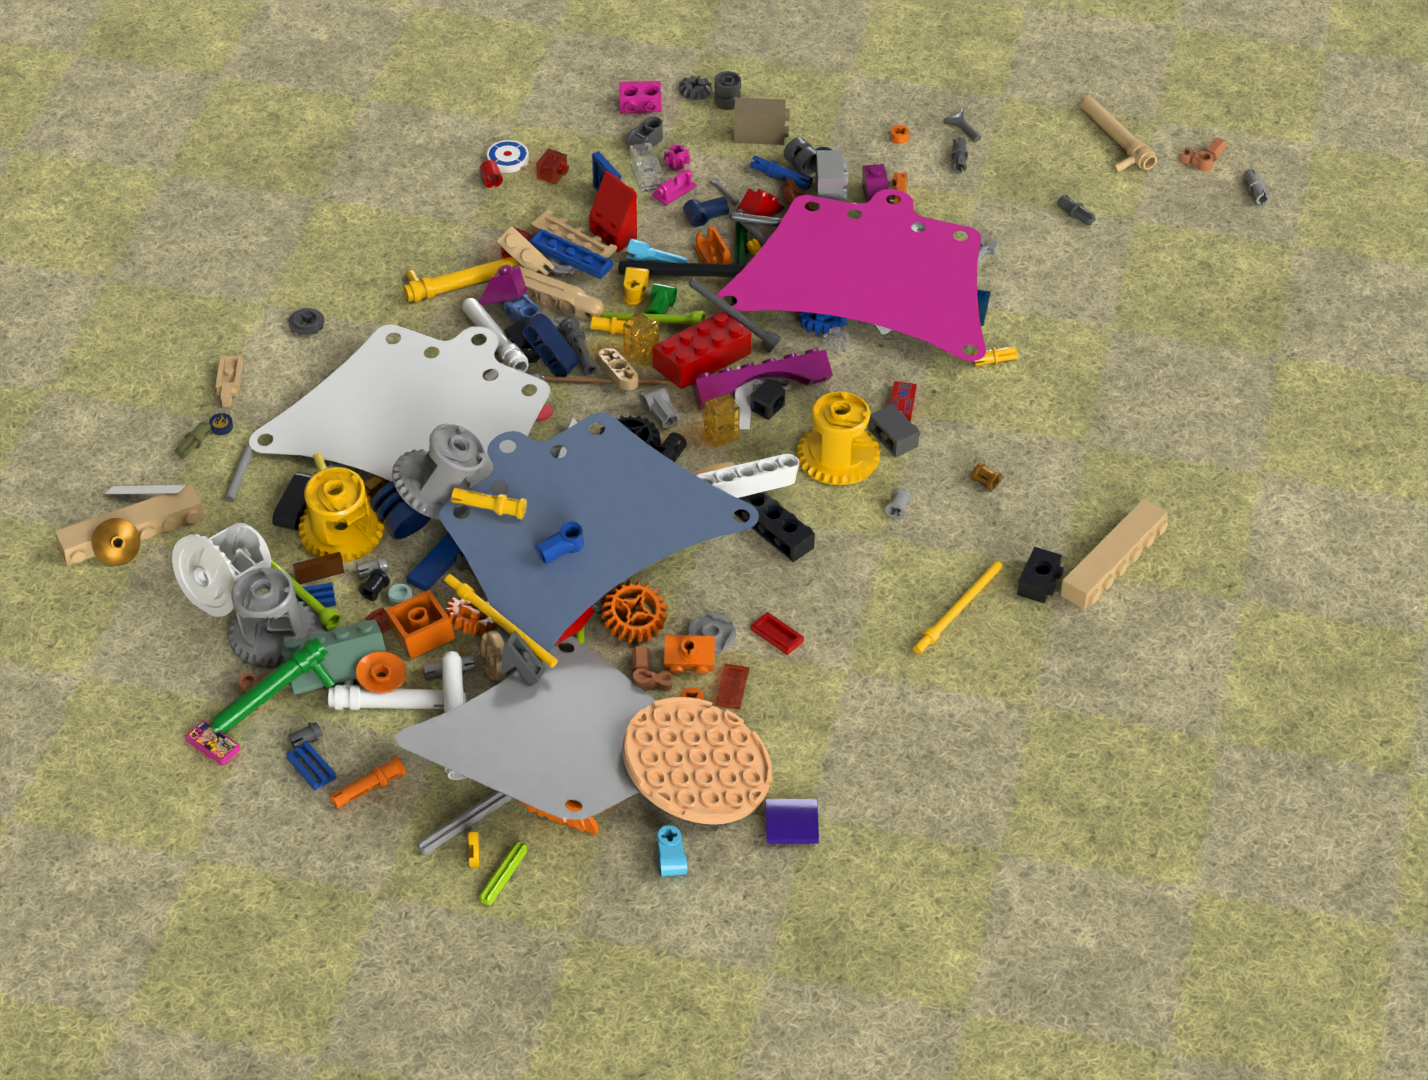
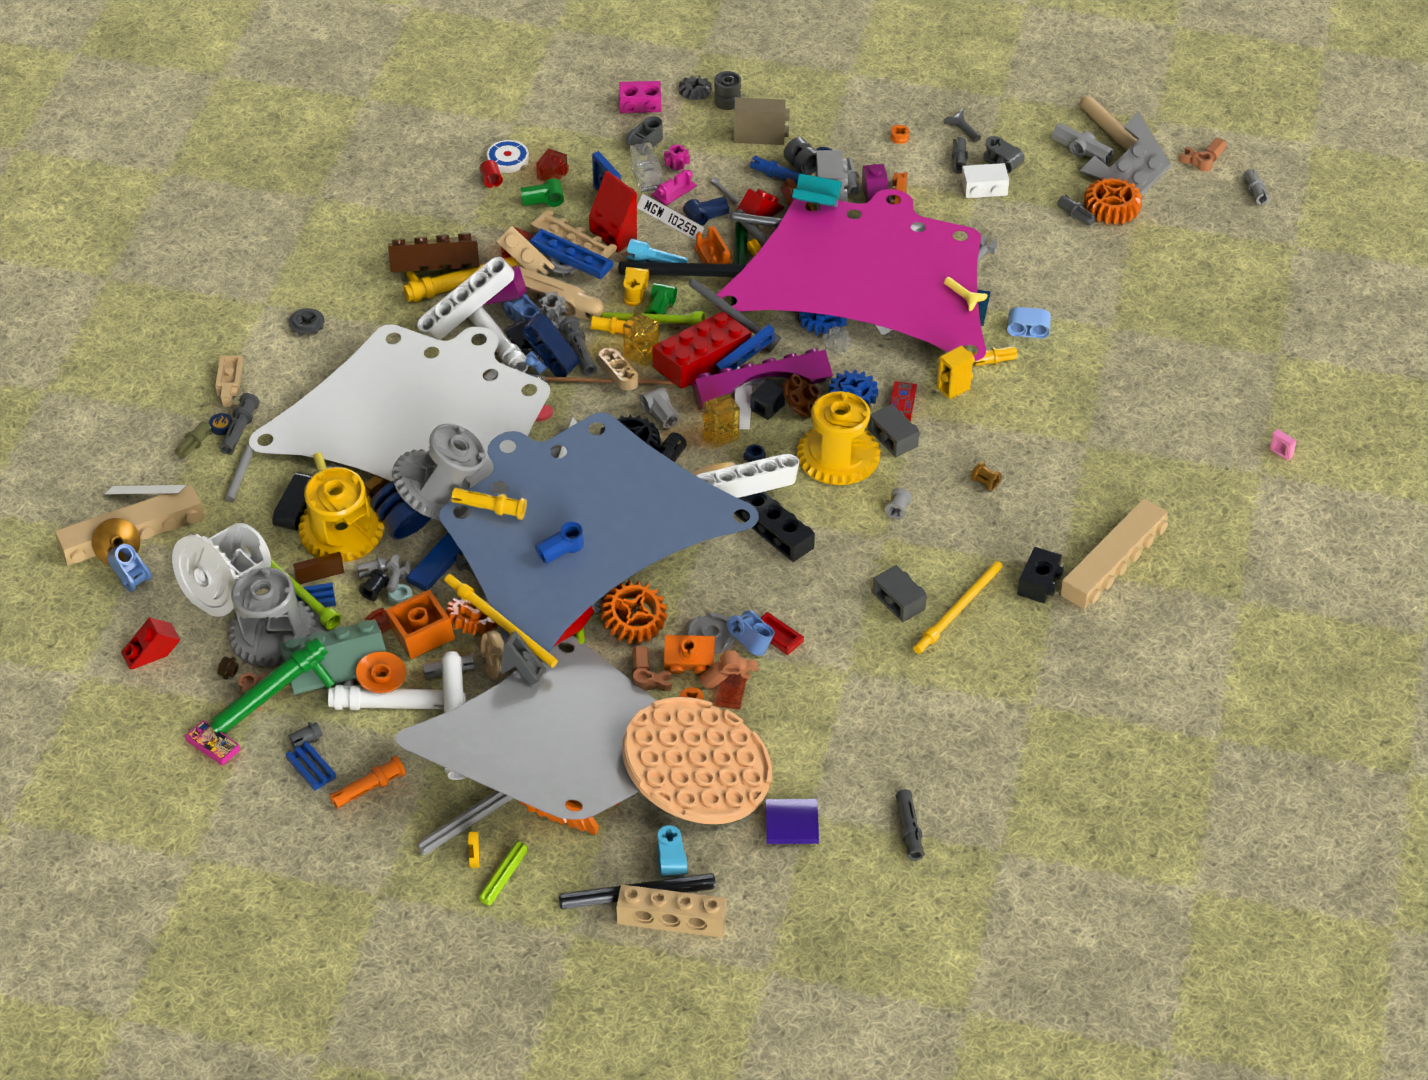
none -> medium blue piece [107,544,152,592]
none -> red slope [121,617,180,669]
none -> dark brown plate [217,656,239,680]
none -> dark grey pin [219,393,260,455]
none -> light grey bar [385,555,411,592]
none -> reddish brown wedge [388,232,480,272]
none -> white beam [417,257,514,340]
none -> green piece [520,178,564,207]
none -> medium blue bar [525,351,547,374]
none -> light grey gear [539,291,566,319]
none -> black axle [559,873,716,909]
none -> tan brick [617,885,727,938]
none -> white sticker [637,194,704,240]
none -> nougat bar [700,651,759,690]
none -> blue tile [716,324,775,374]
none -> medium blue piece [727,610,774,656]
none -> dark blue plate [743,444,766,463]
none -> reddish brown dish [783,374,820,418]
none -> teal panel [792,173,842,207]
none -> blue gear [828,370,878,408]
none -> light grey axle [844,157,861,195]
none -> dark grey brick [872,565,927,622]
none -> dark grey pin [895,789,925,861]
none -> yellow brick [936,346,975,399]
none -> light yellow piece [944,277,987,311]
none -> white brick [961,163,1009,198]
none -> dark grey piece [983,136,1025,174]
none -> light blue beam [1007,307,1051,338]
none -> light grey piece [1051,123,1114,165]
none -> light grey wing [1080,112,1171,195]
none -> orange gear [1084,177,1142,226]
none -> bright pink tile [1270,429,1296,460]

